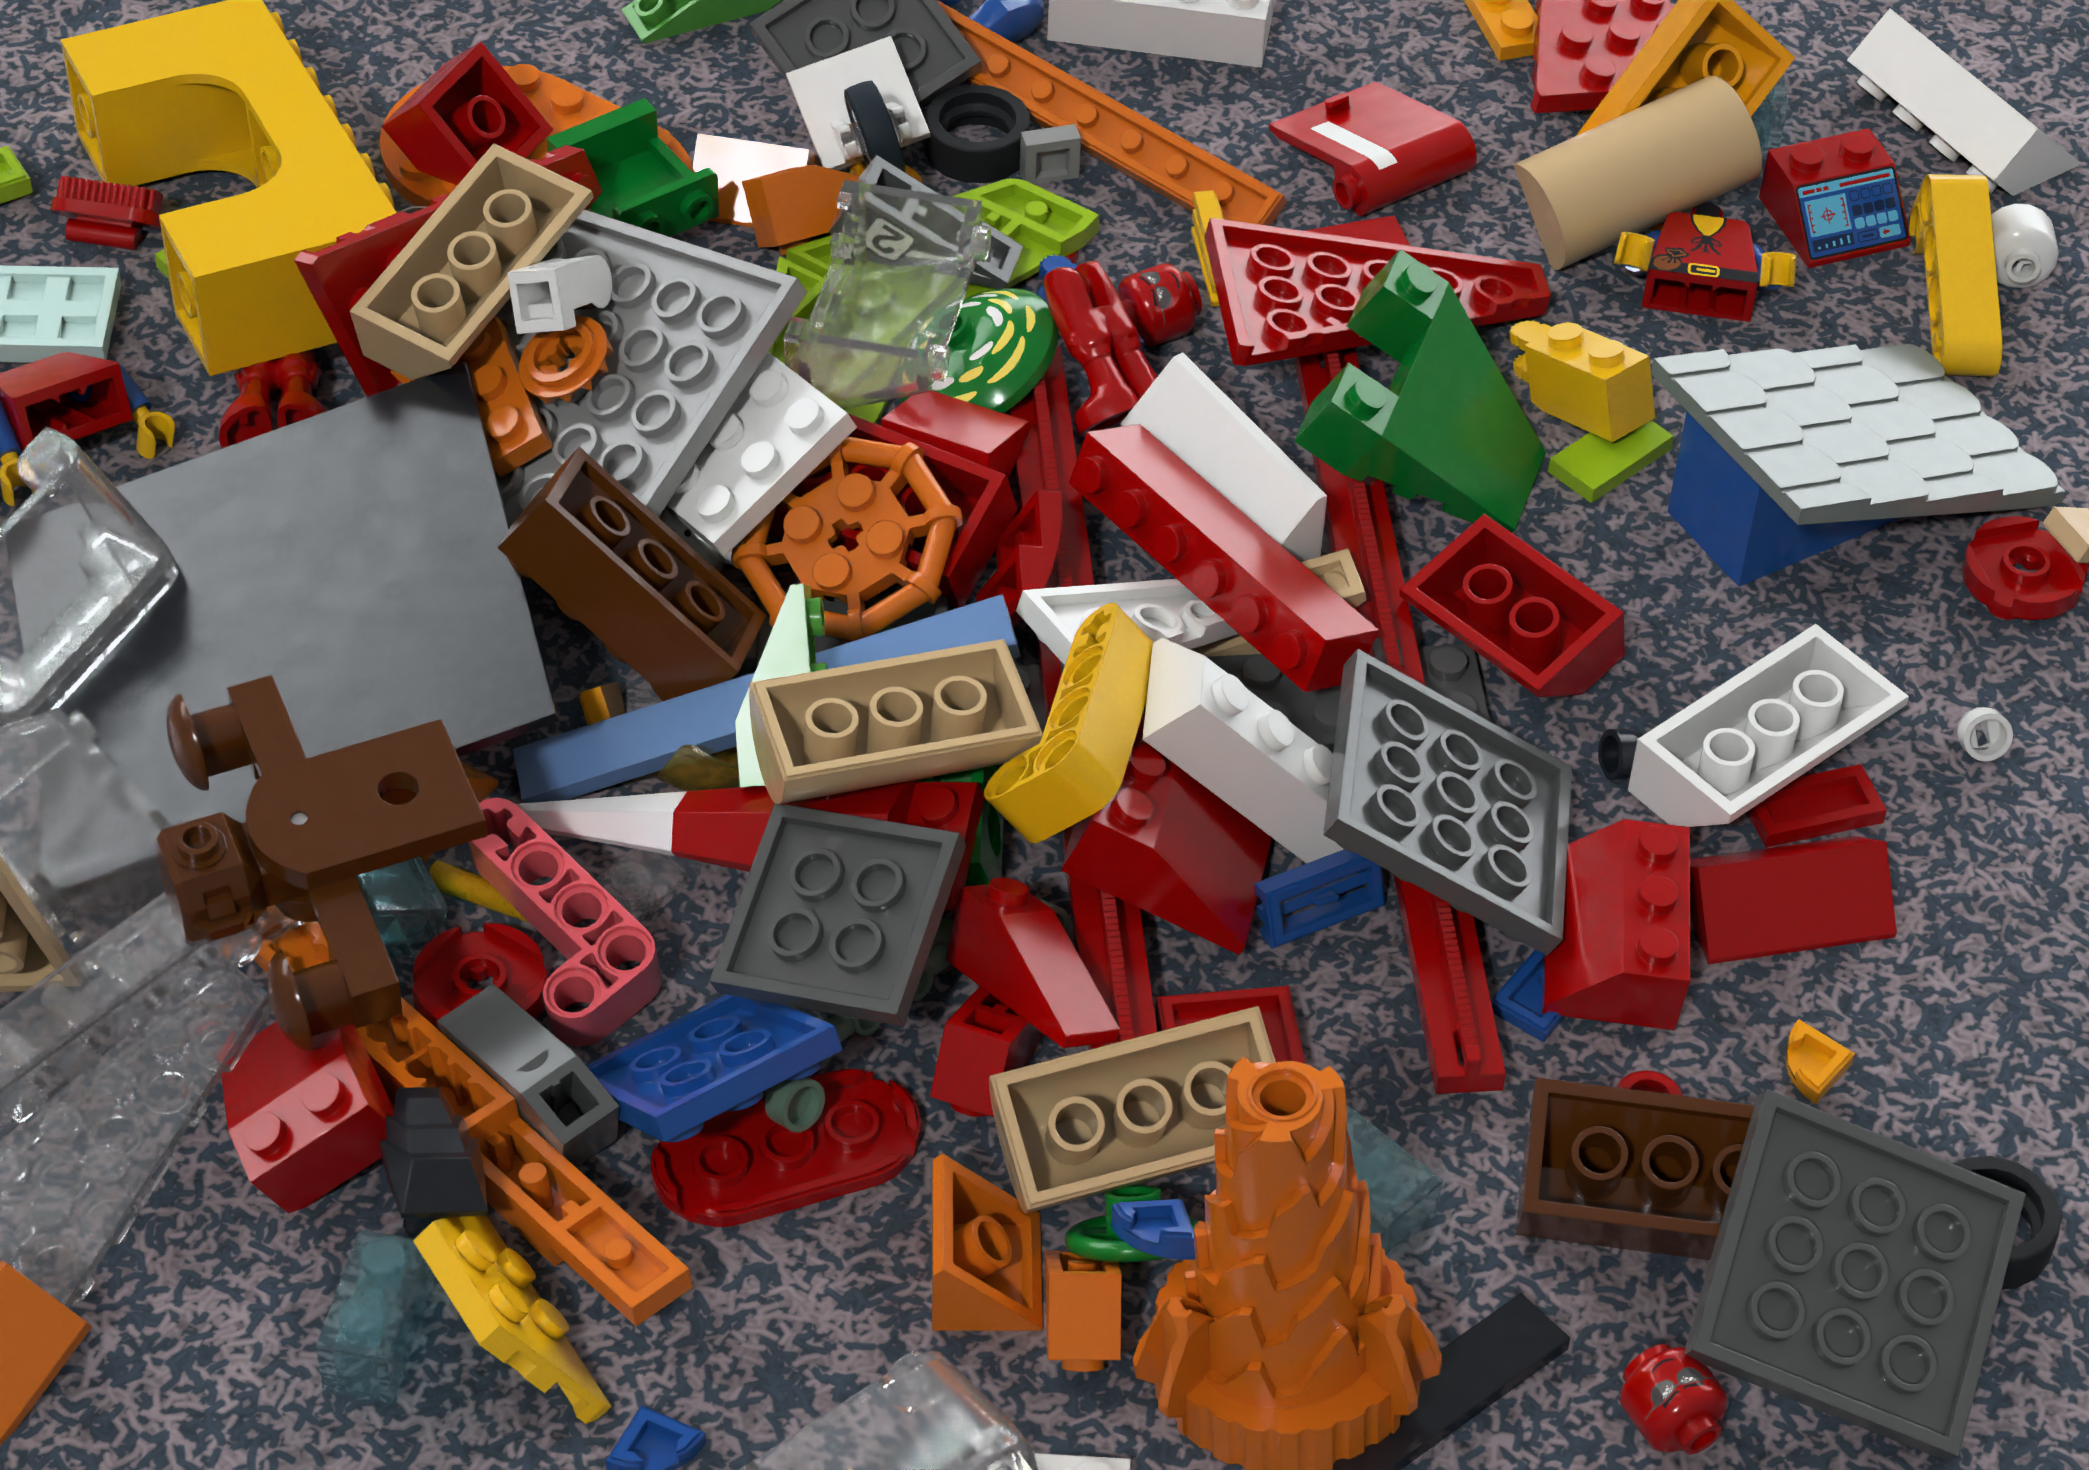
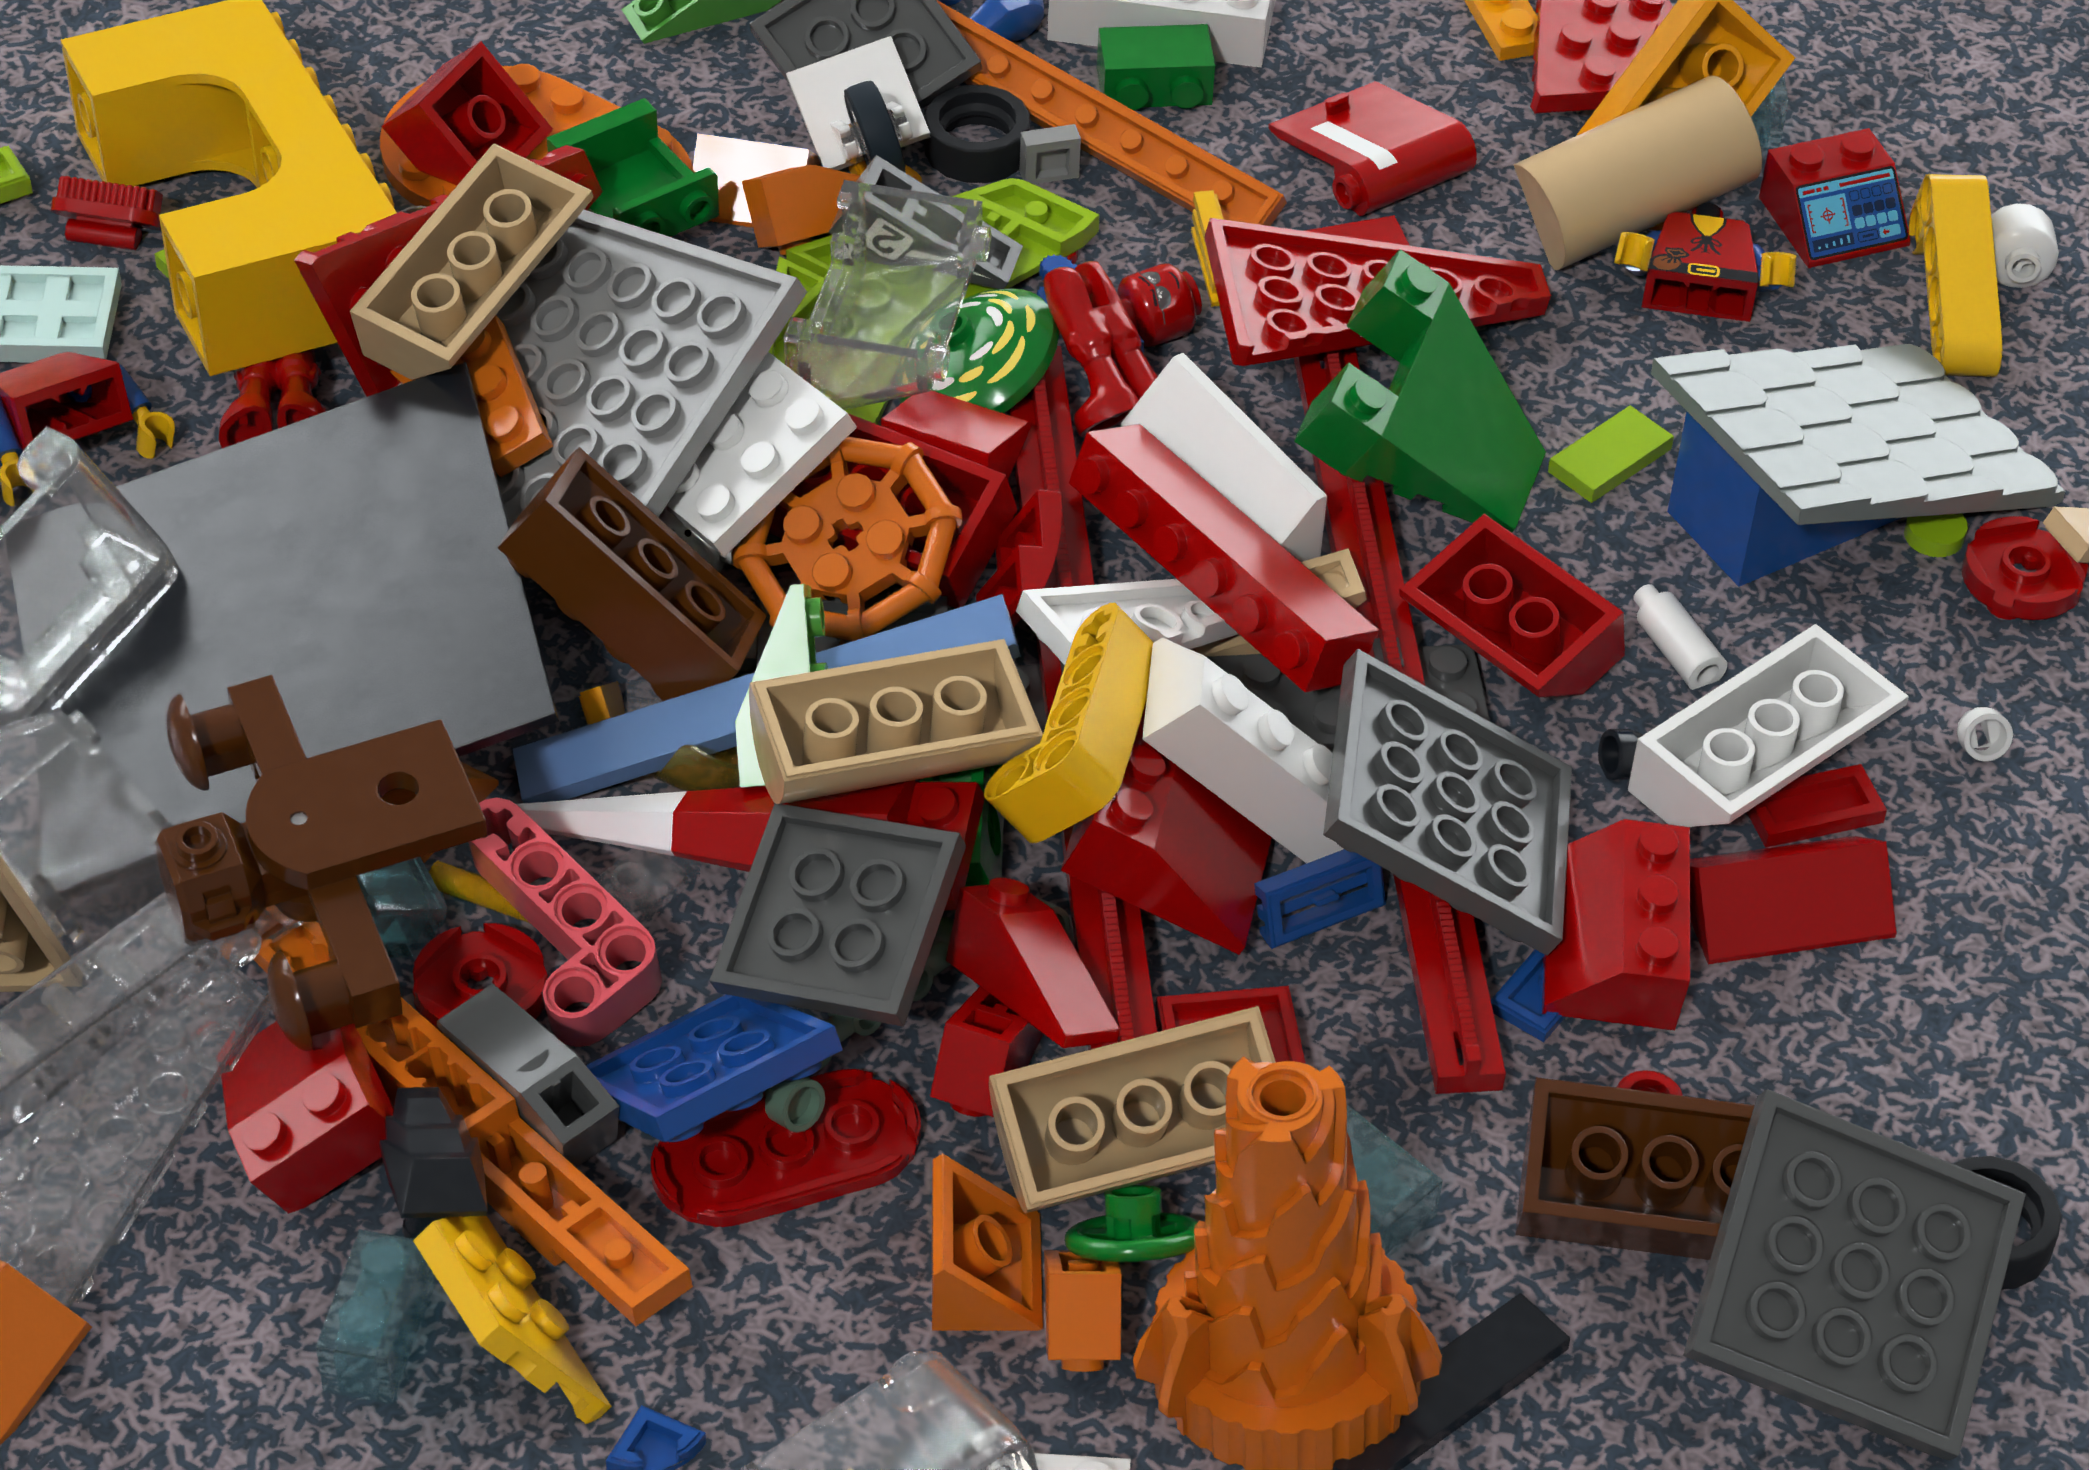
white leg [507,255,612,334] -> none
orange gear [518,316,614,405] -> none
blue tile [1111,1199,1195,1260] -> none
yellow hinge [1509,320,1656,442] -> none
red head [1619,1344,1729,1455] -> none
light orange tile [1785,1019,1855,1104] -> none
white slope [1847,8,2081,196] -> none
none -> green brick [1097,24,1215,110]
none -> white cylinder [1634,584,1727,690]
none -> lime tile [1904,513,1968,557]

